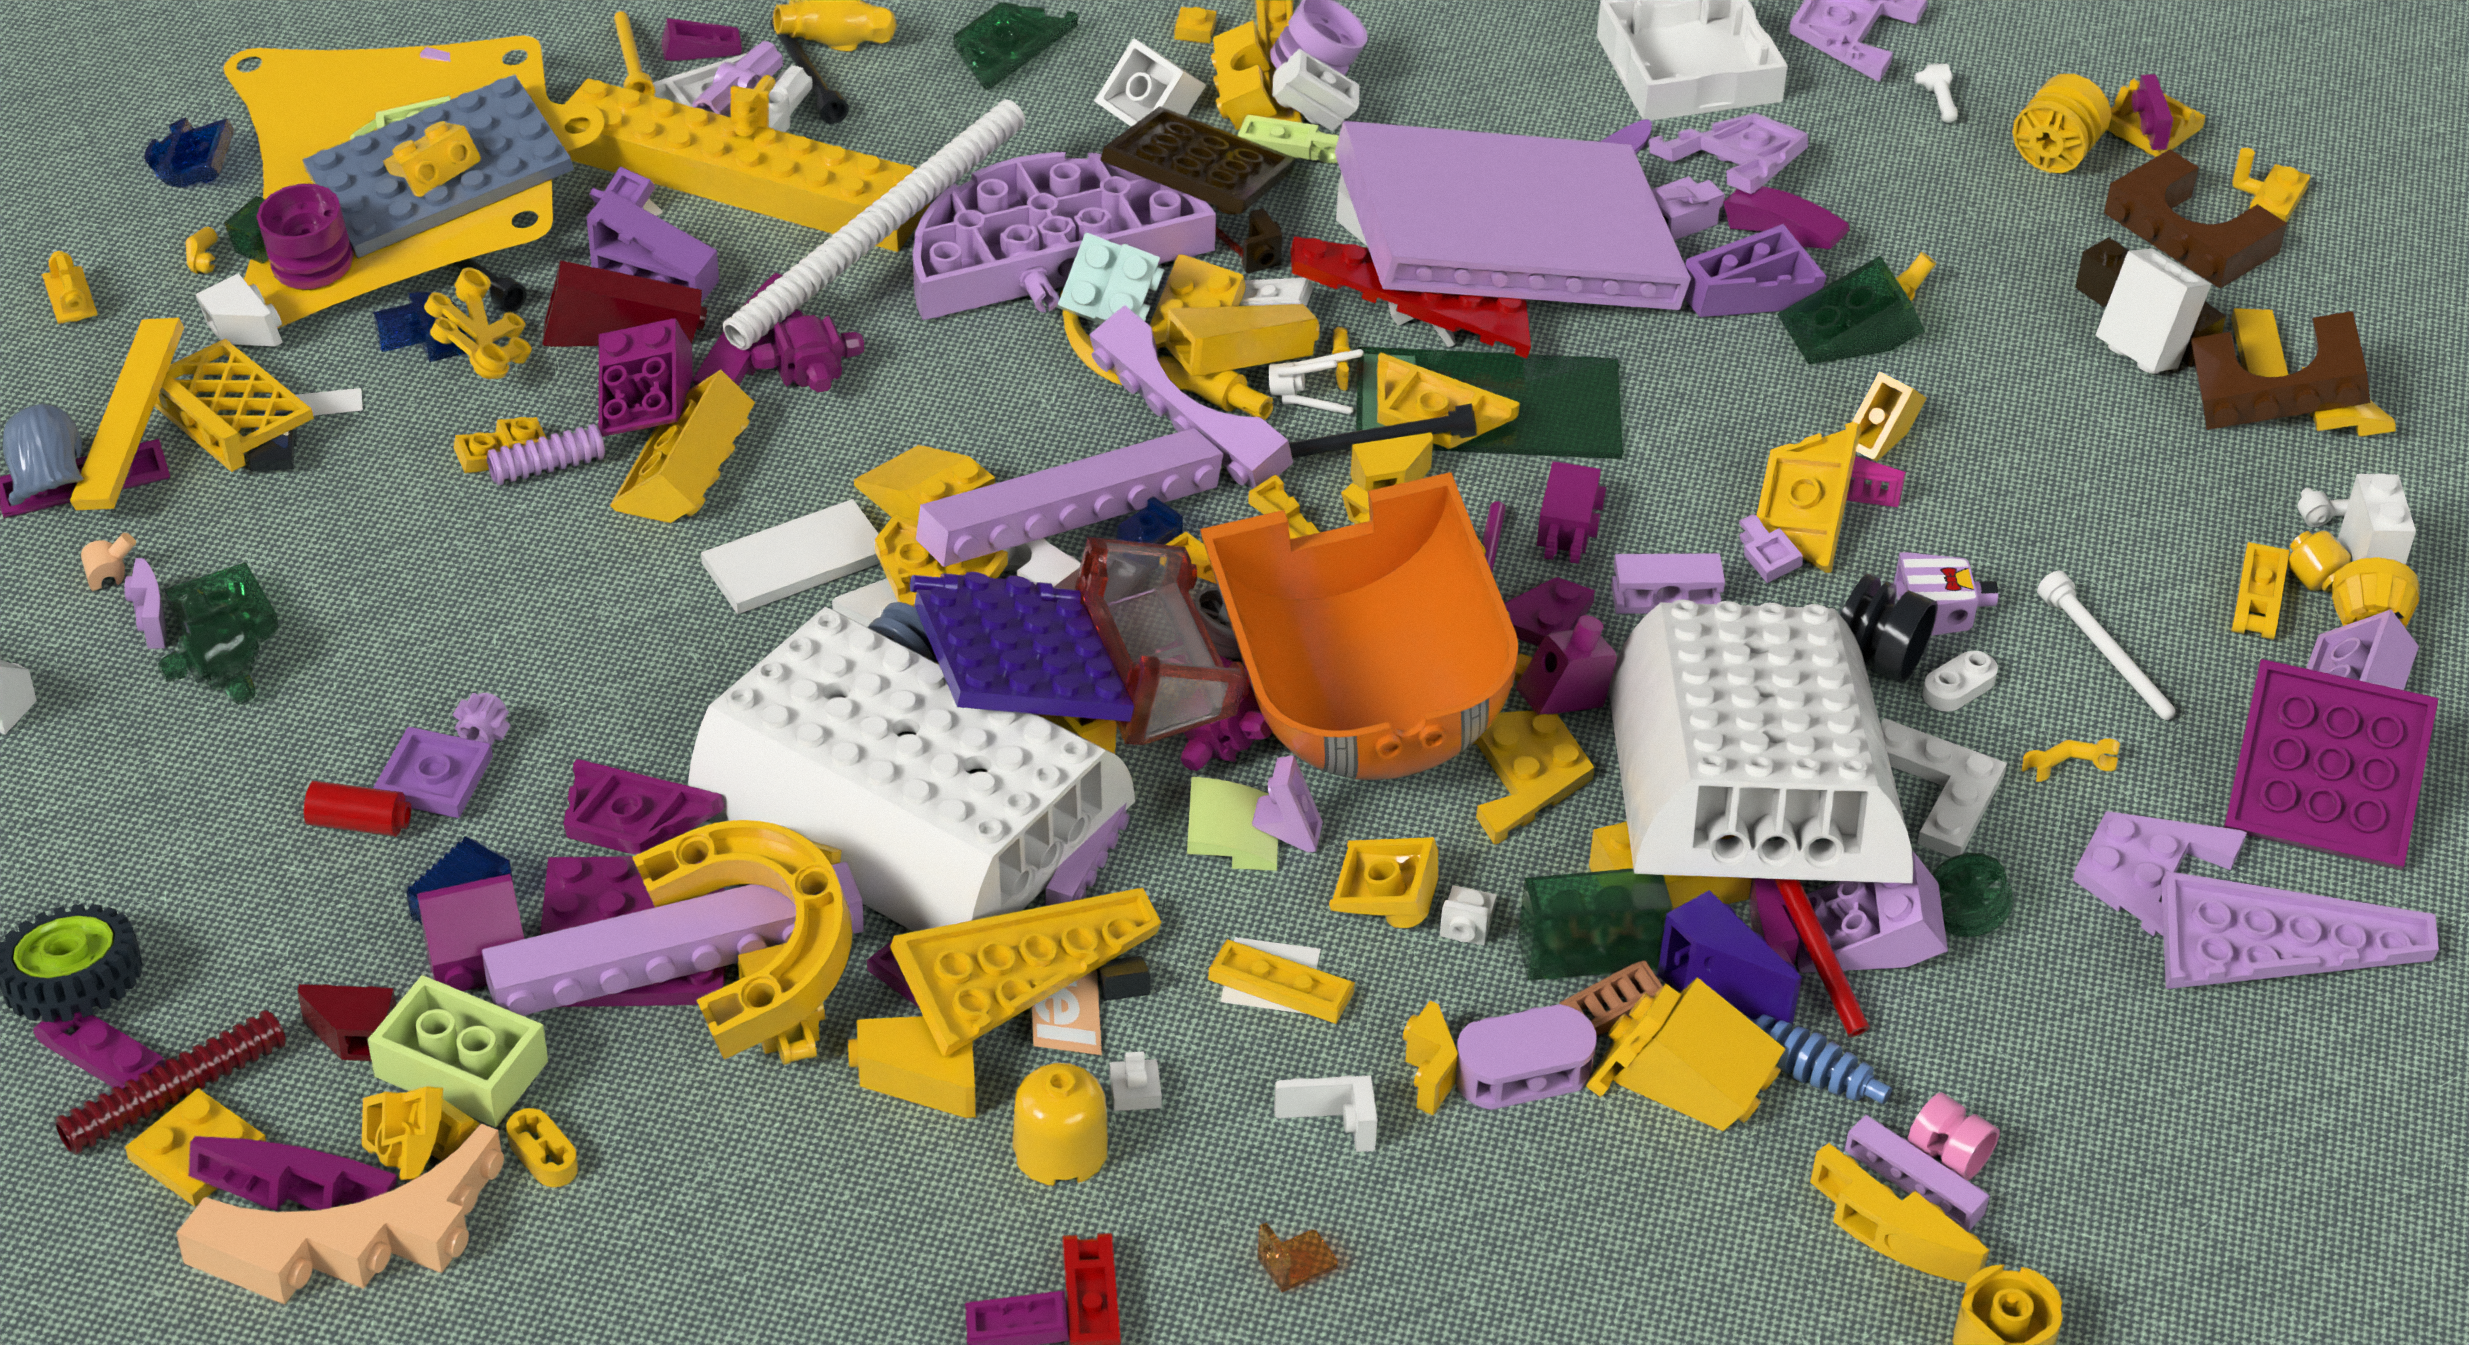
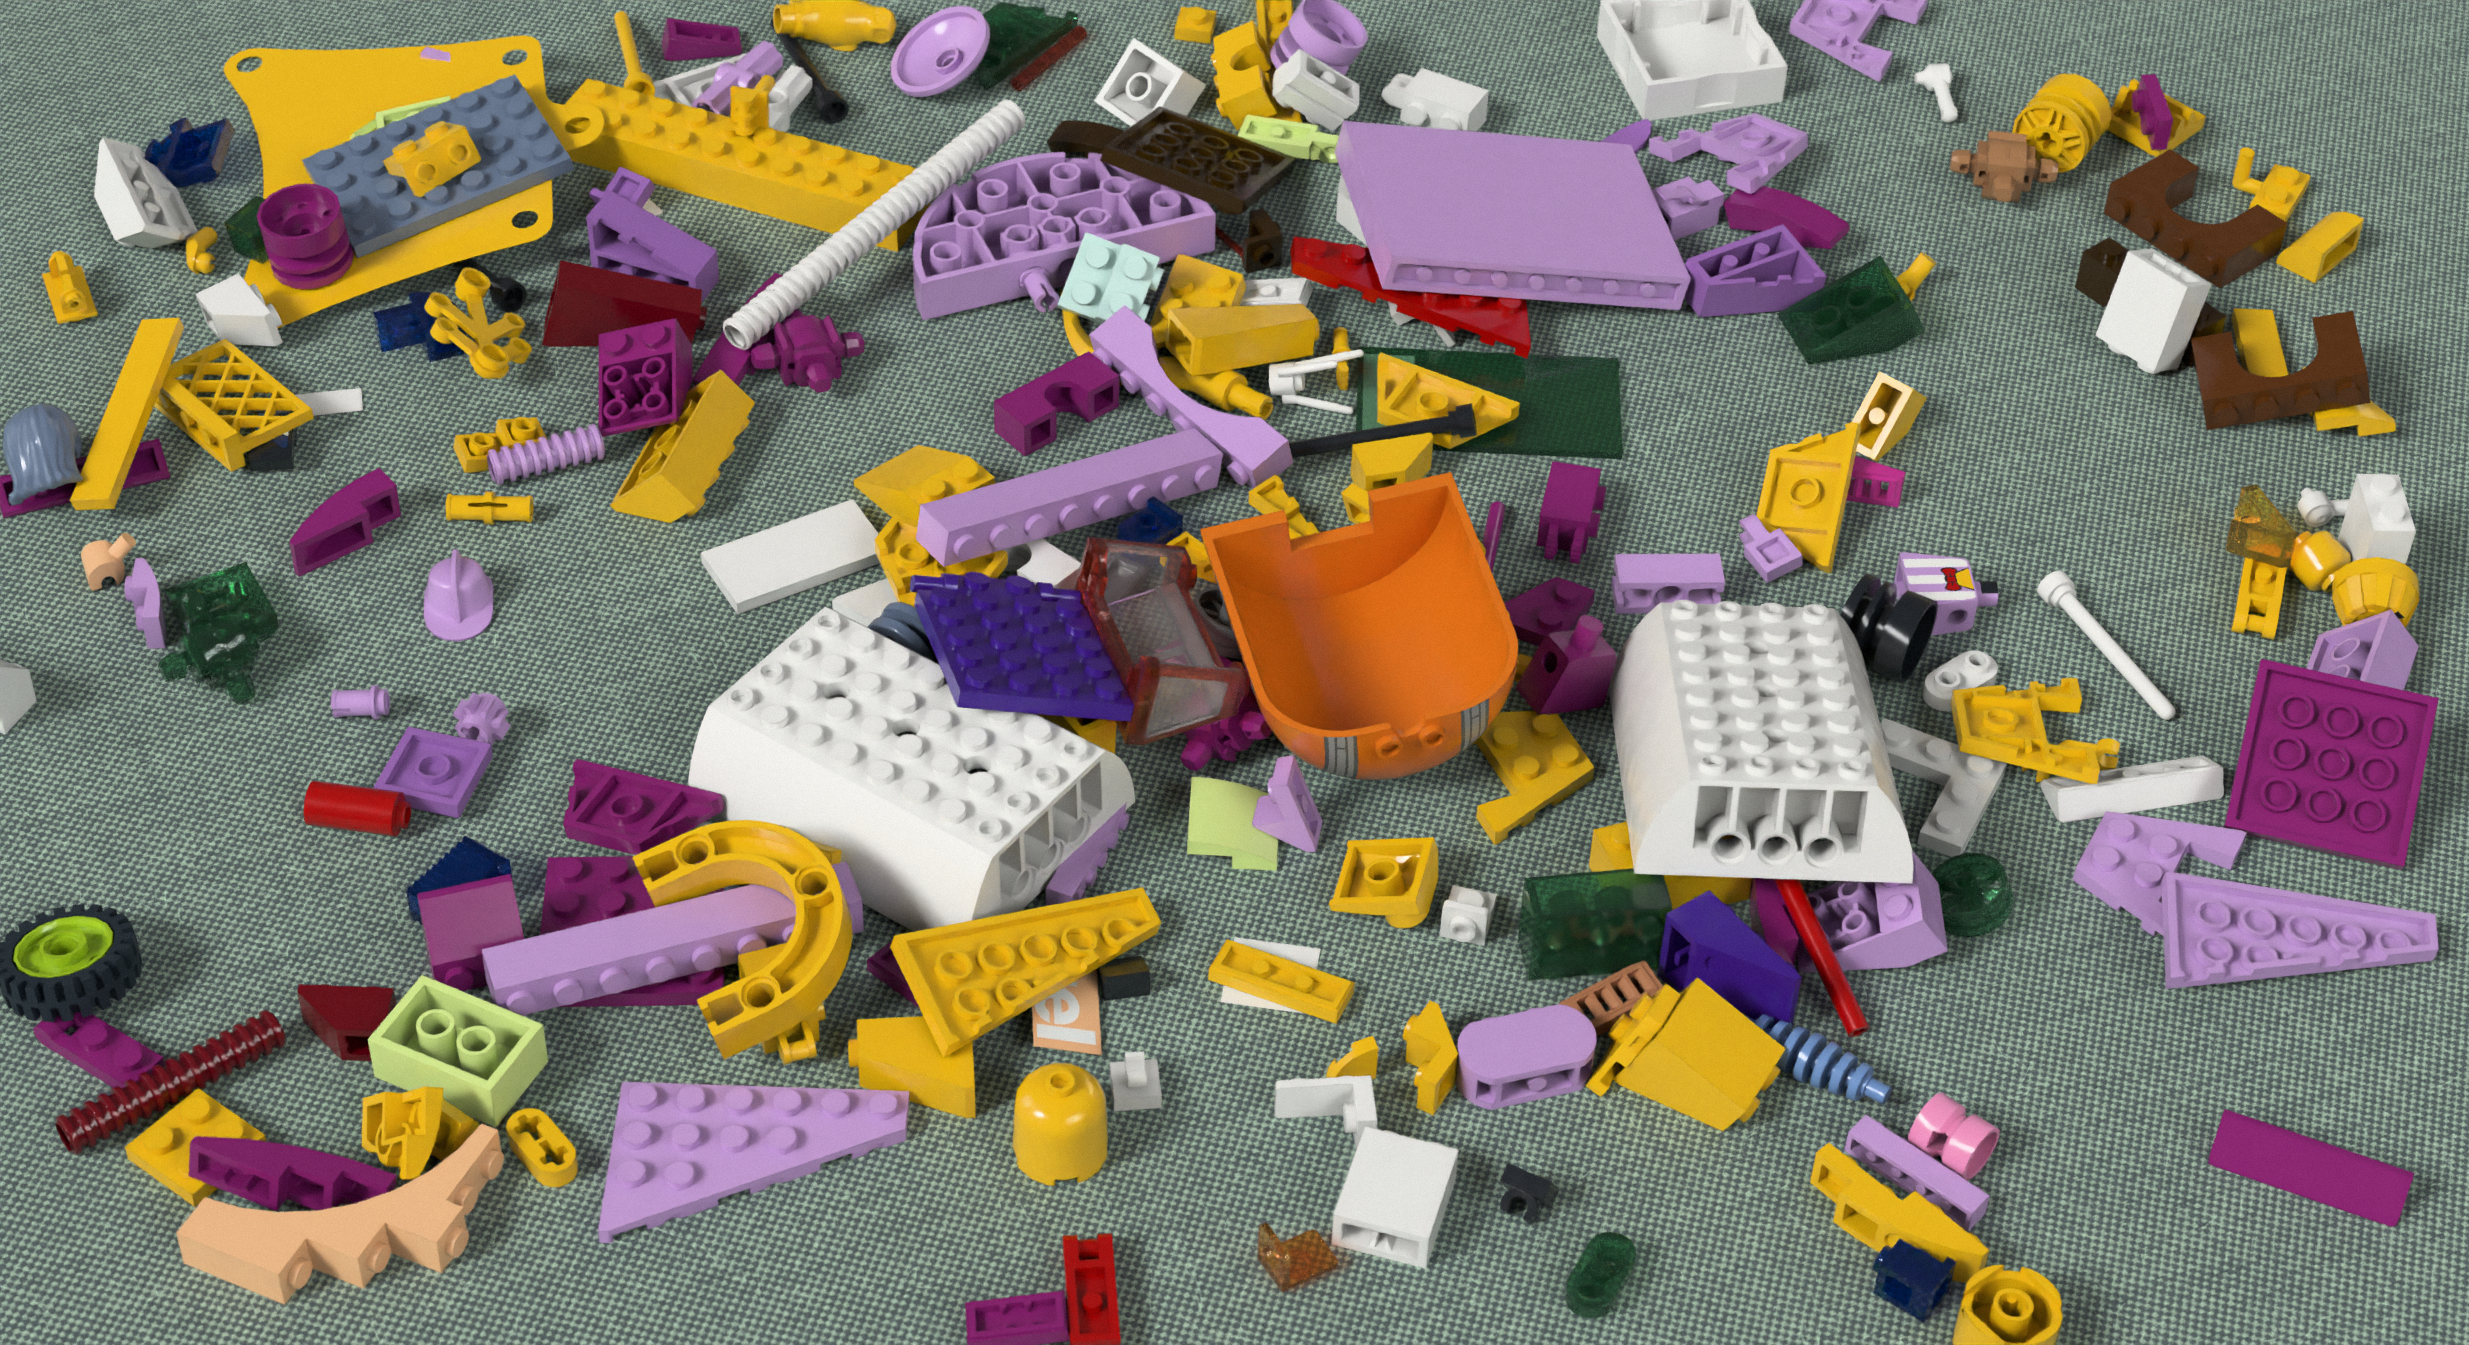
none -> white wedge [94,137,198,249]
none -> magenta slope [289,468,401,577]
none -> lavender pin [331,685,390,720]
none -> lavender piece [424,549,494,642]
none -> yellow pin [446,491,534,525]
none -> lavender wing [598,1082,910,1243]
none -> lavender dish [891,6,990,97]
none -> magenta arch [994,351,1120,456]
none -> clear red bar [1011,26,1087,92]
none -> dark brown slope [1047,120,1125,159]
none -> yellow tile [1326,1036,1378,1080]
none -> white brick [1331,1126,1459,1269]
none -> white brick [1382,68,1489,132]
none -> black tile [1500,1163,1559,1224]
none -> clear green plate [1565,1232,1636,1319]
none -> clear blue brick [1873,1239,1956,1323]
none -> medium nougat piece [1950,131,2058,202]
none -> yellow wing [1950,678,2100,784]
none -> white slope [2040,756,2224,823]
none -> magenta slope [2208,1109,2414,1227]
none -> clear yellow slope [2226,484,2297,568]
none -> yellow brick [2276,211,2364,283]

